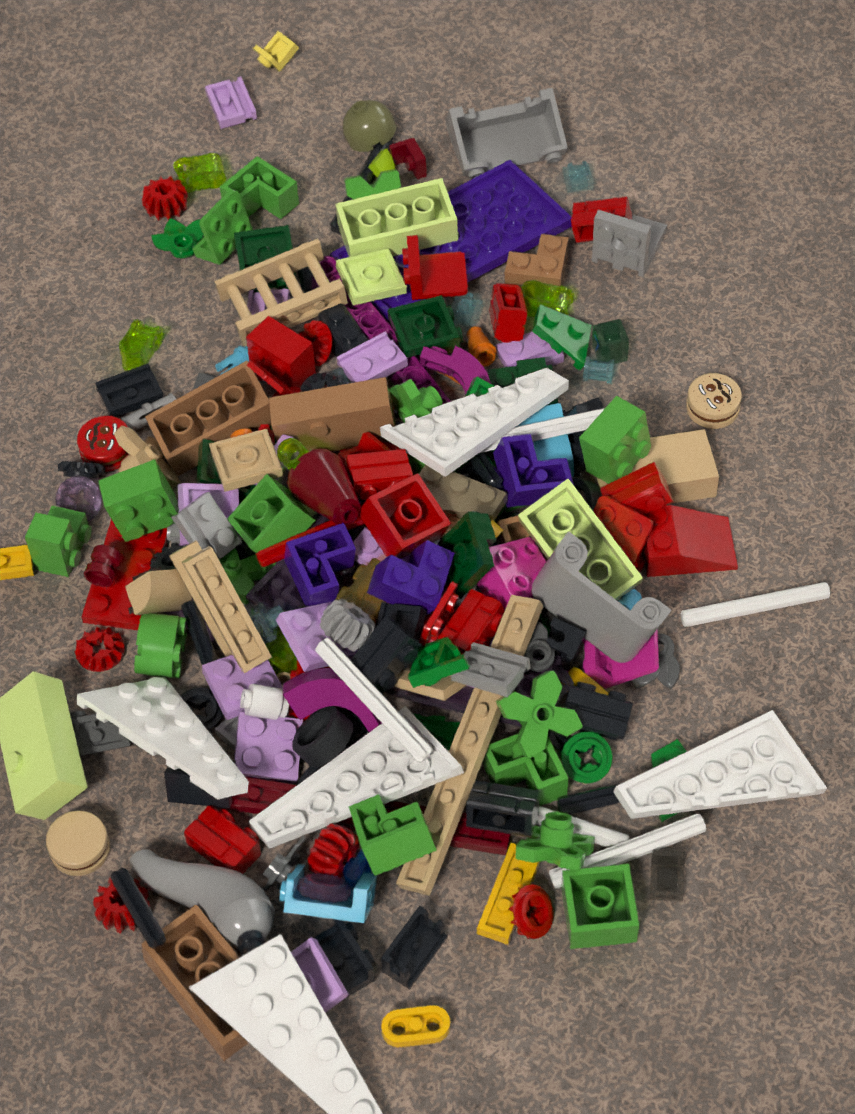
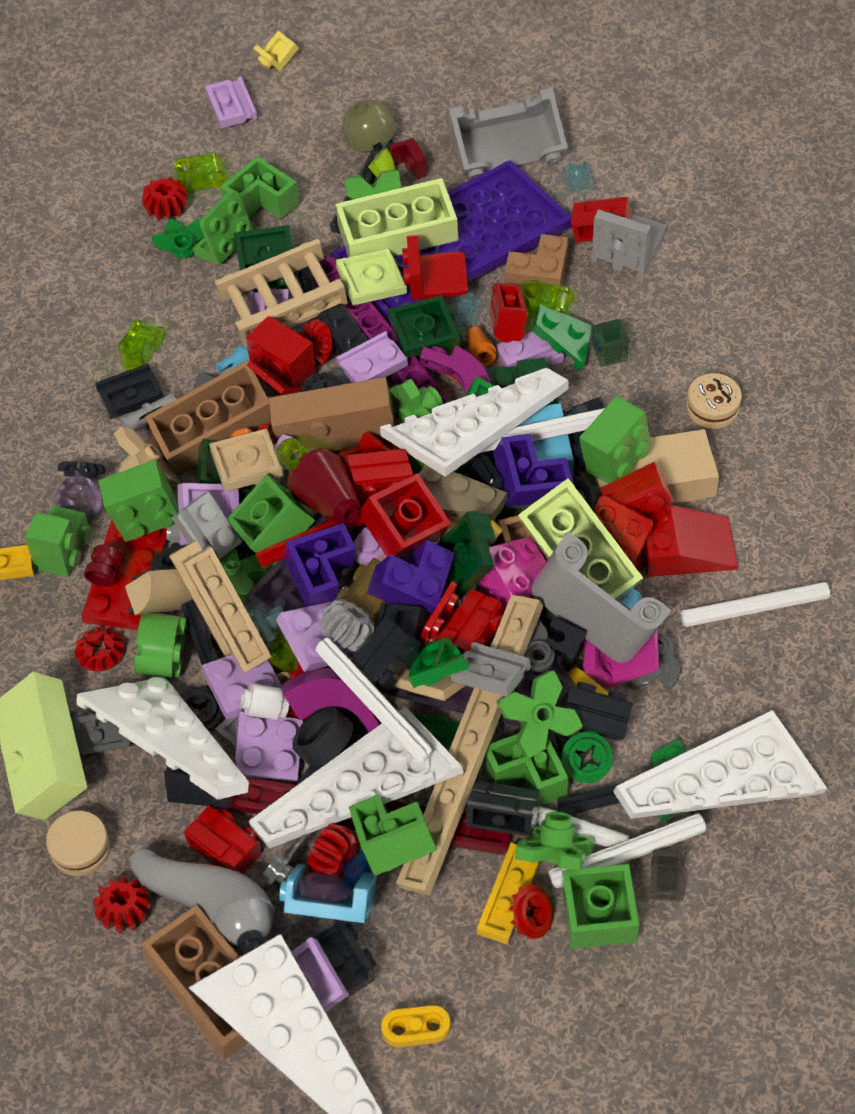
red head [77,416,129,472] -> none
black axle [111,868,166,949] -> none
black hinge [381,905,448,990] -> none
clear light blue bush [583,356,615,385] -> none

